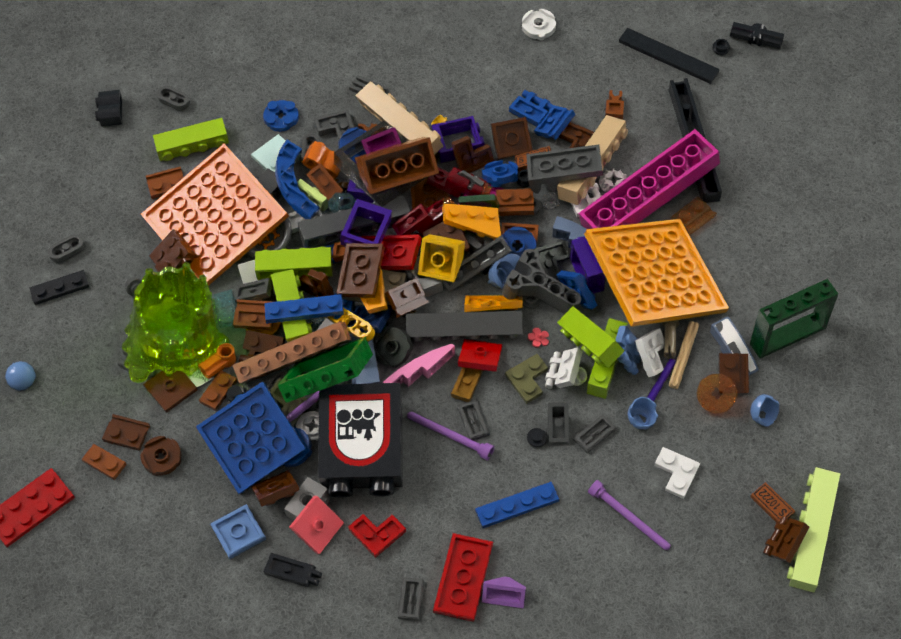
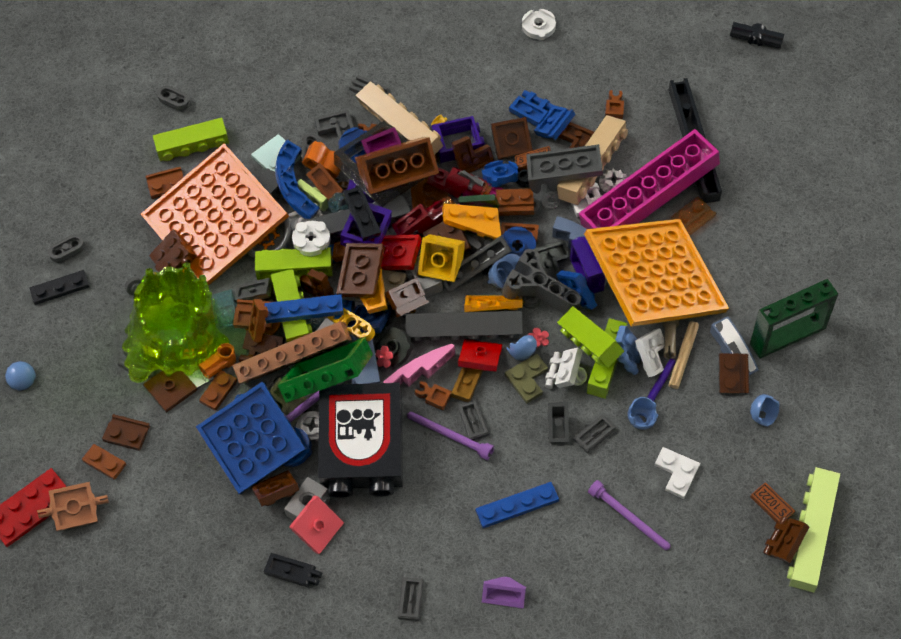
black brick [95,90,123,127] -> none
reddish brown plate [140,436,182,476] -> none
medium blue plate [210,504,266,559] -> none
black plate [227,385,246,402] -> none
white slope [238,260,258,284] -> none
blue plate [263,100,299,132] -> none
red plate [348,514,406,558] -> none
red plate [433,533,493,622] -> none
black plate [527,428,547,447] -> none
black tile [619,28,719,84] -> none
clear orange plate [697,374,738,414] -> none
black plate [712,39,730,55] -> none
none -> nougat plate [37,482,109,532]
none -> dark orange plate [248,299,268,342]
none -> white plate [292,221,330,256]
none -> black plate [343,186,381,241]
none -> coral plant [375,346,393,368]
none -> dark orange plate [415,381,452,410]
none -> medium blue hair [506,335,537,361]

